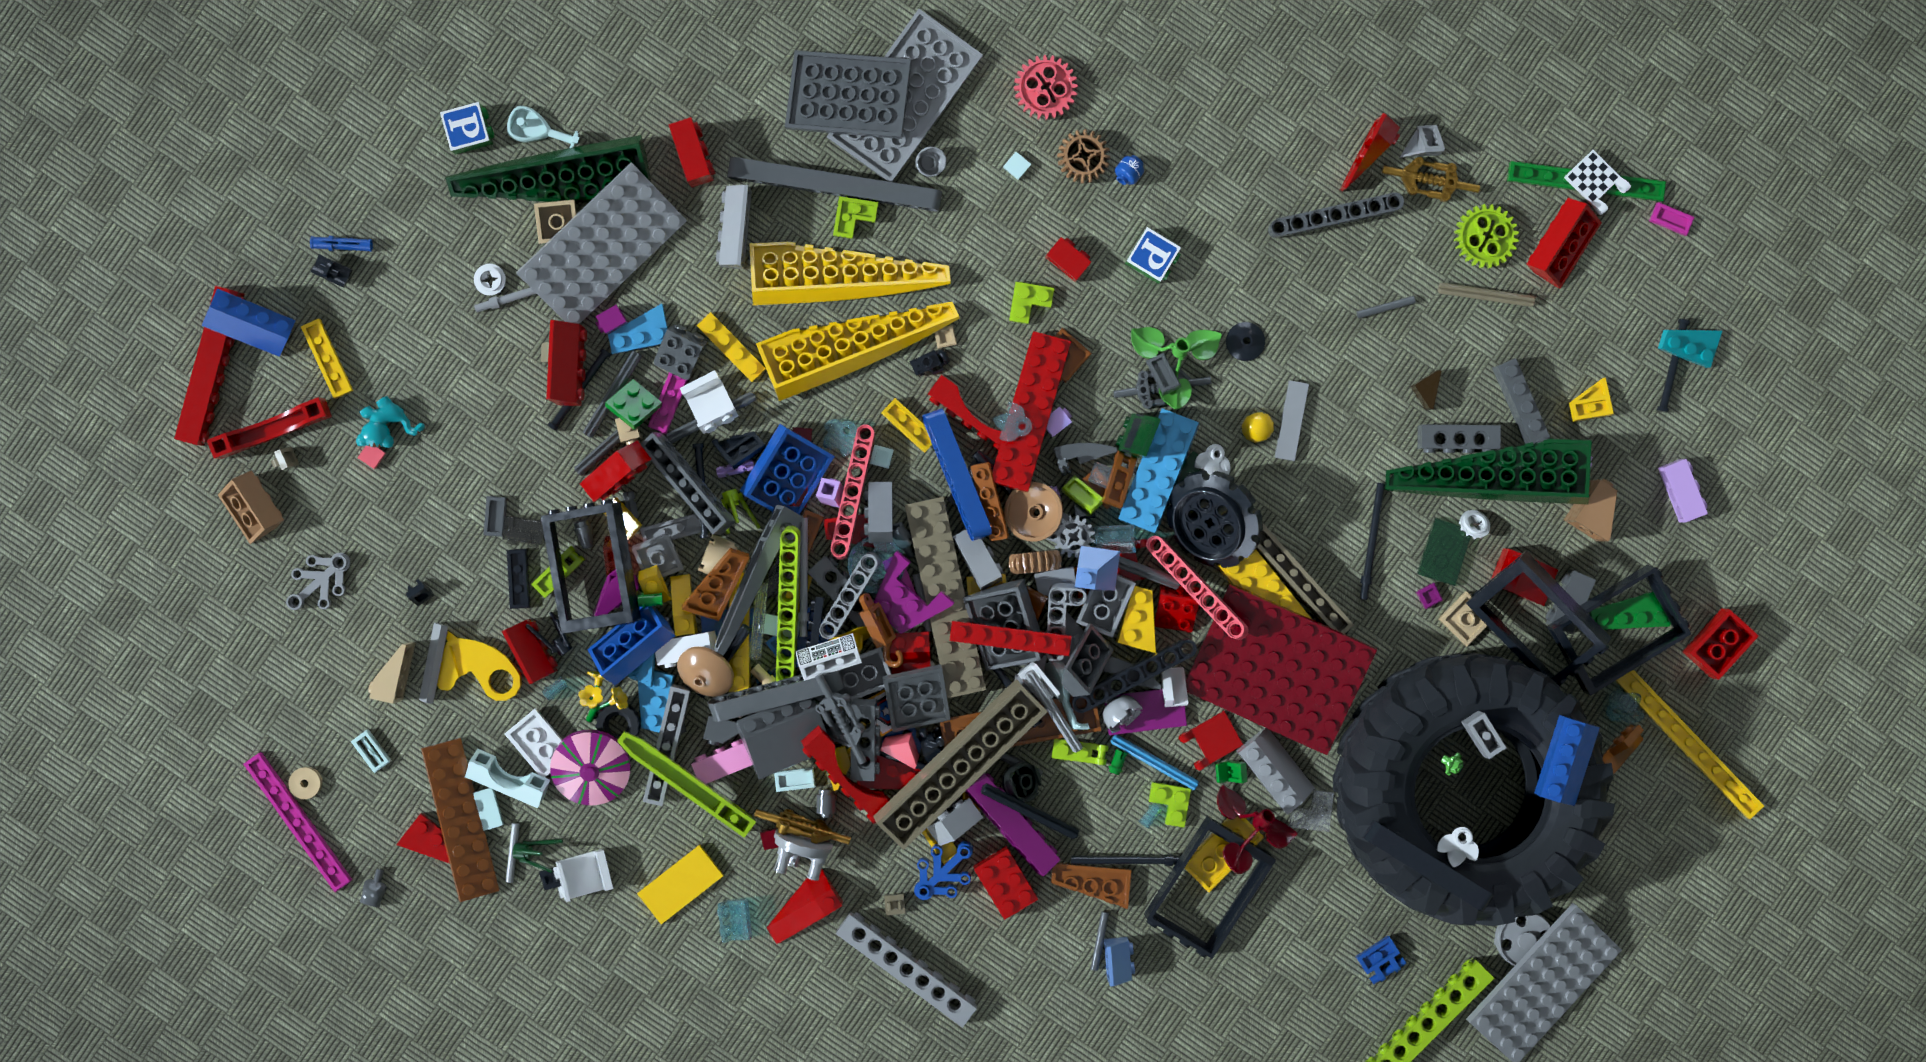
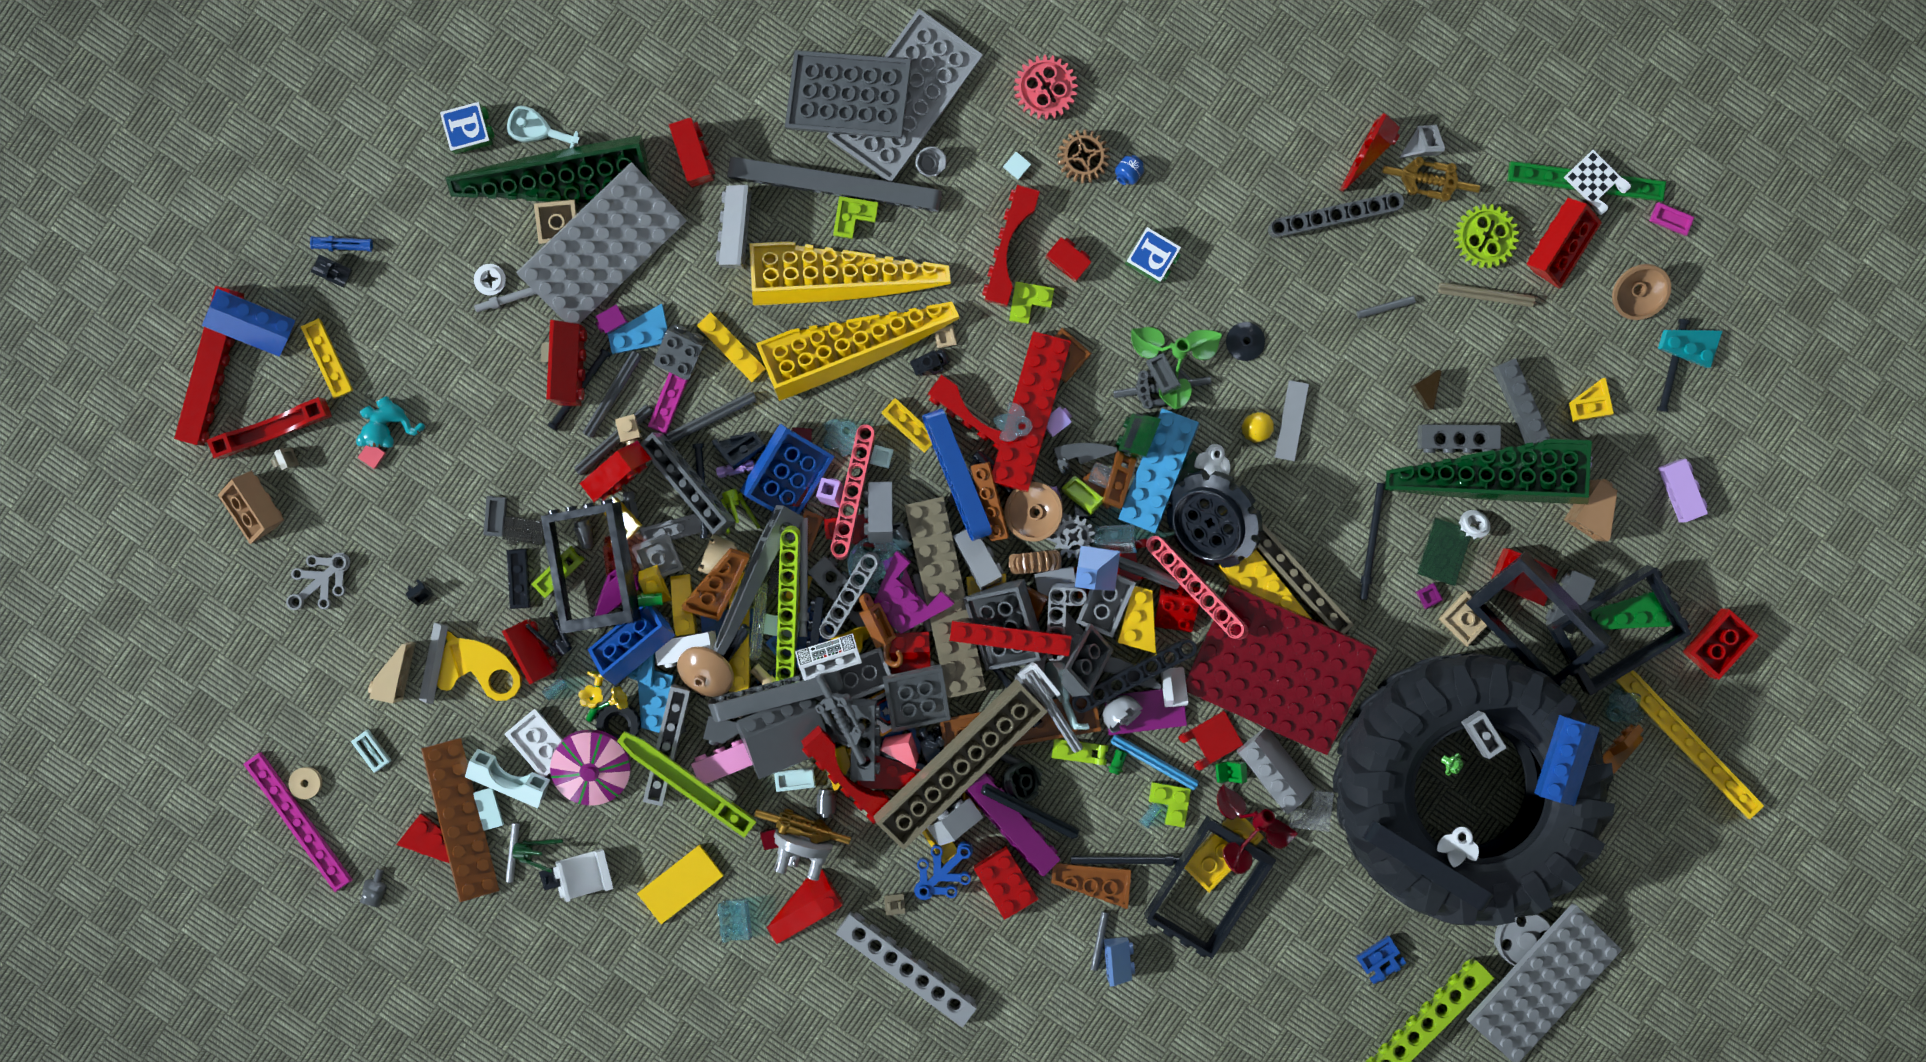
plate [605,379,662,430] -> none
white panel [680,370,738,434] -> none
none -> red arch [982,185,1040,307]
none -> medium nougat dish [1612,264,1671,320]

